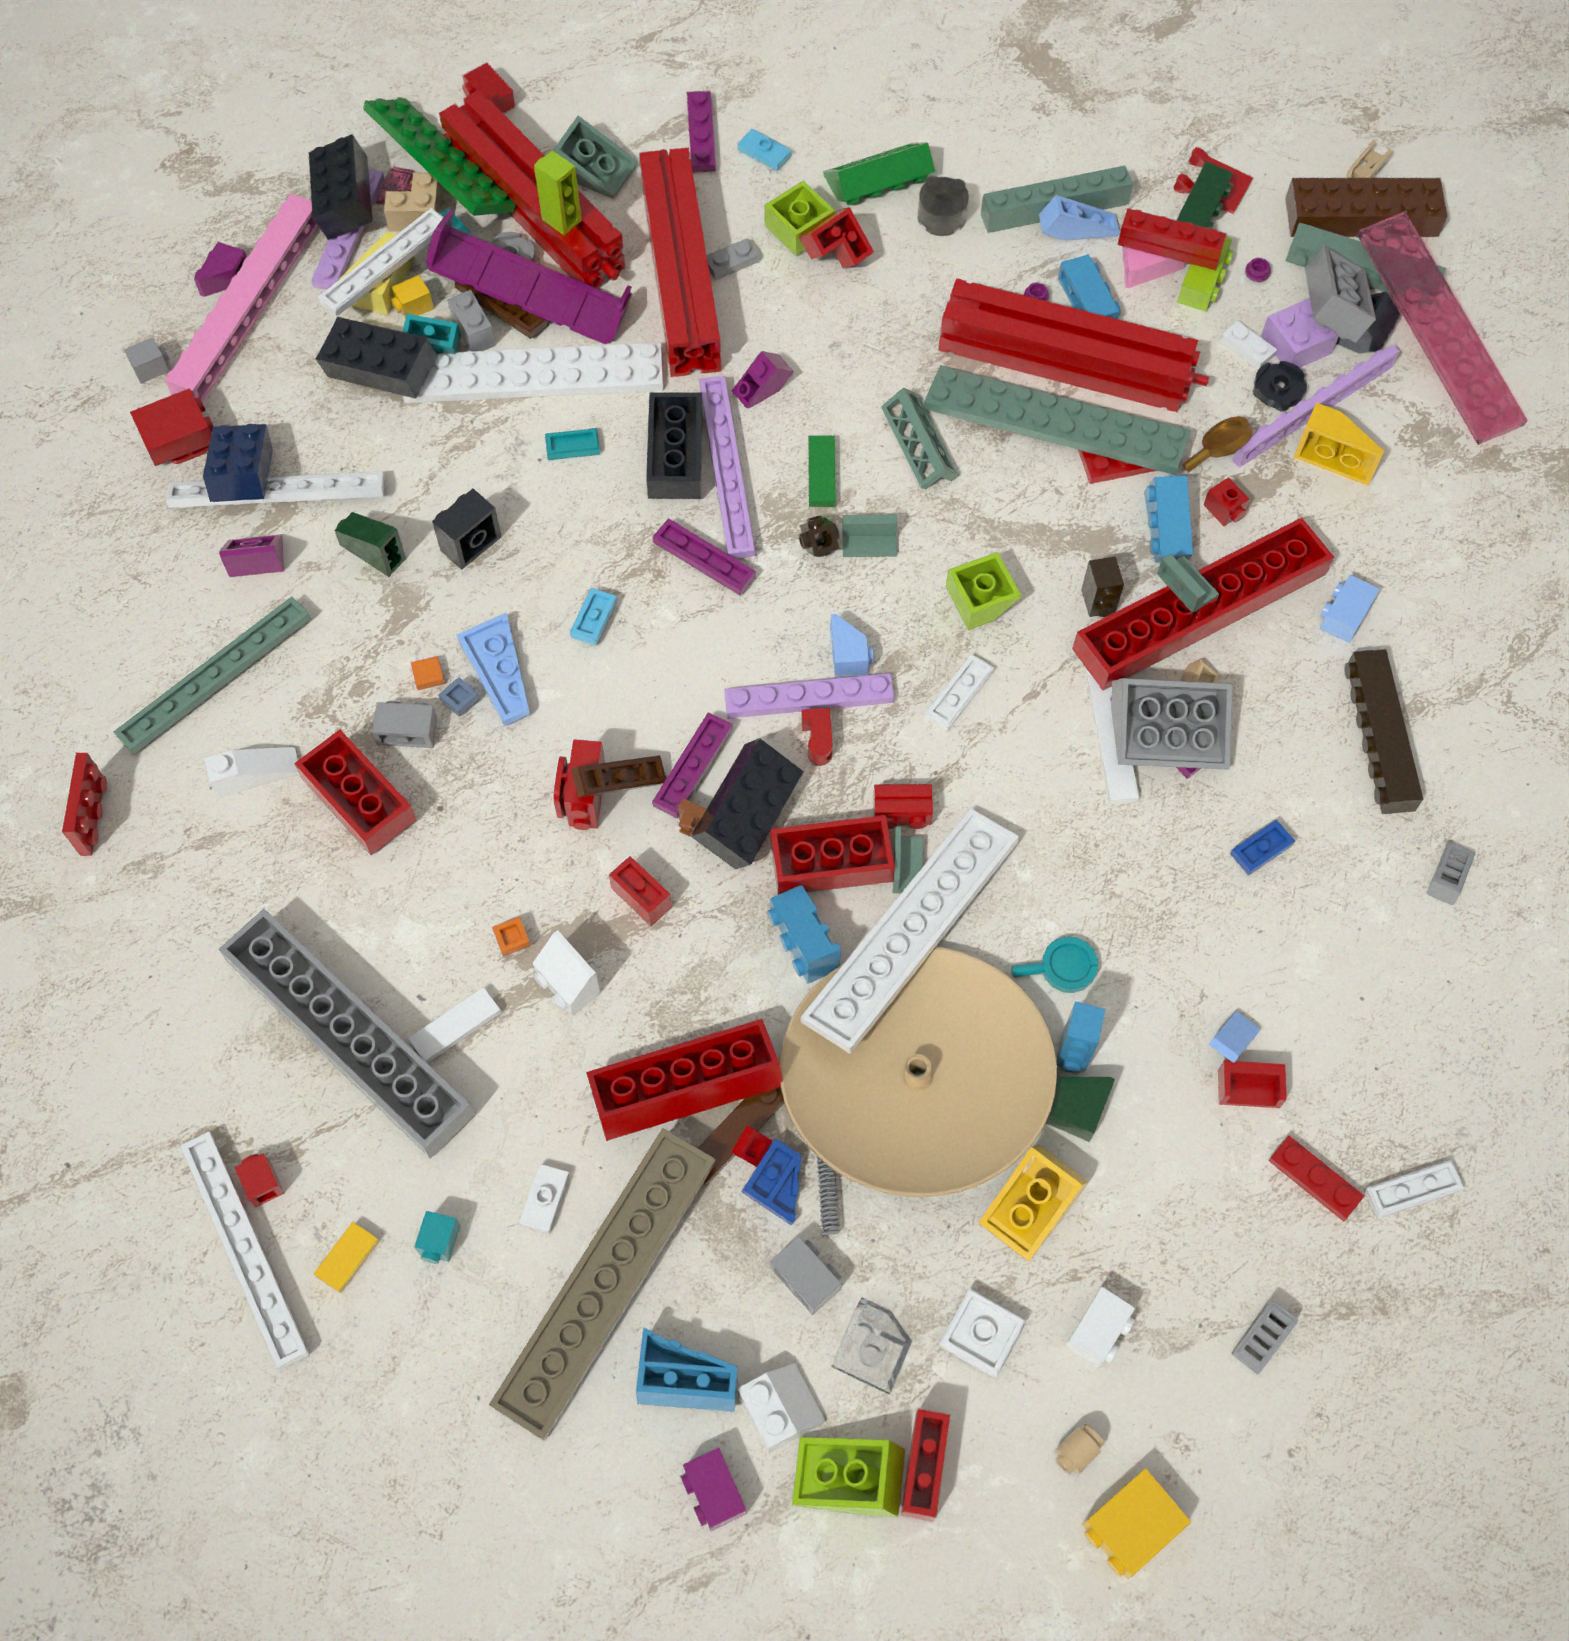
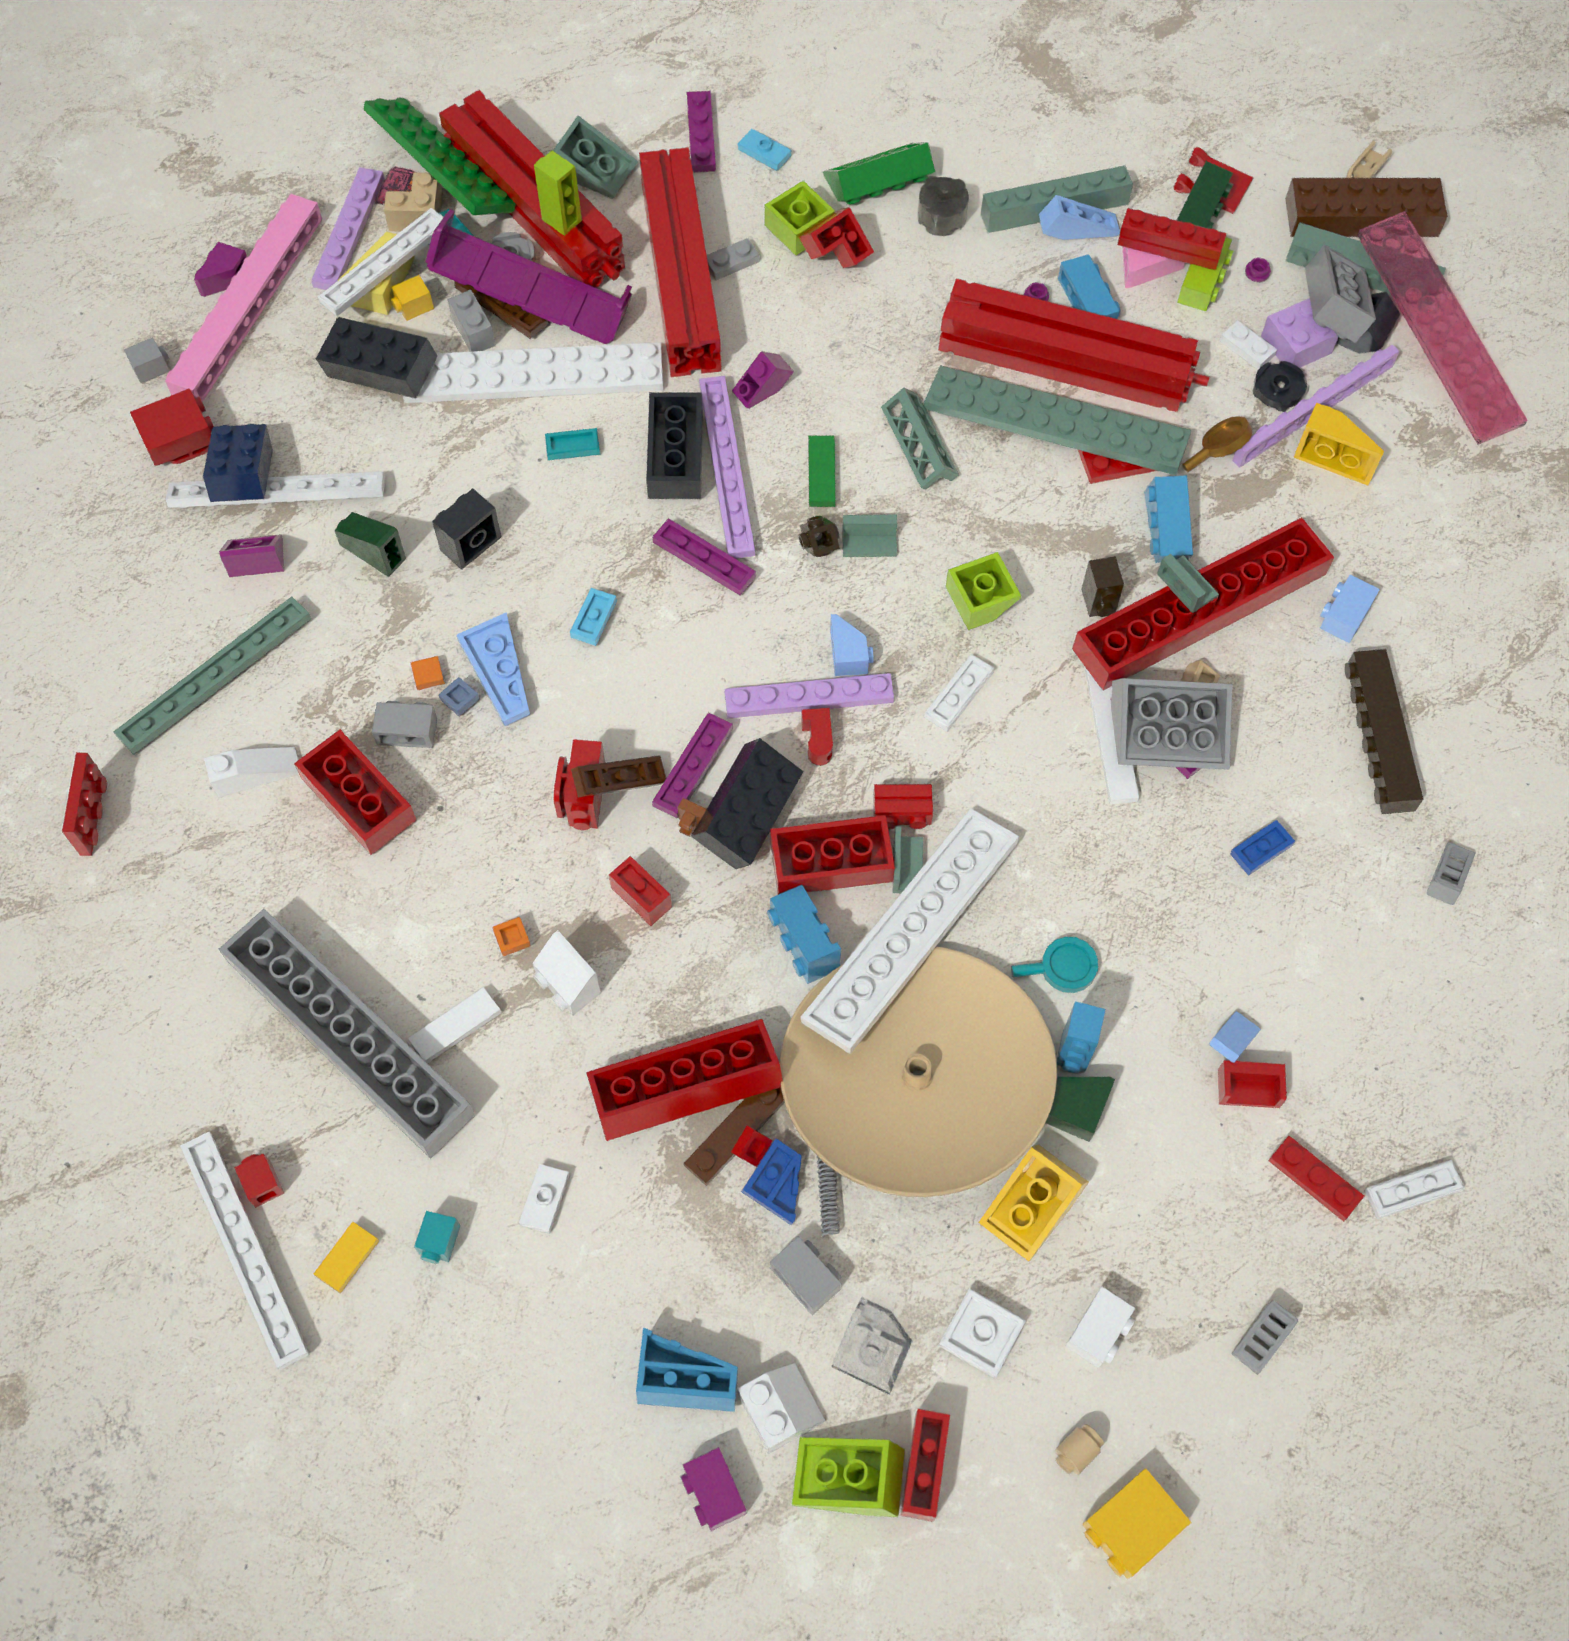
black brick [308,134,373,240] -> none
teal brick [402,313,462,355] -> none
red brick [462,62,515,113] -> none
dark tan plate [489,1128,716,1441] -> none
red brick [1203,477,1250,527] -> none

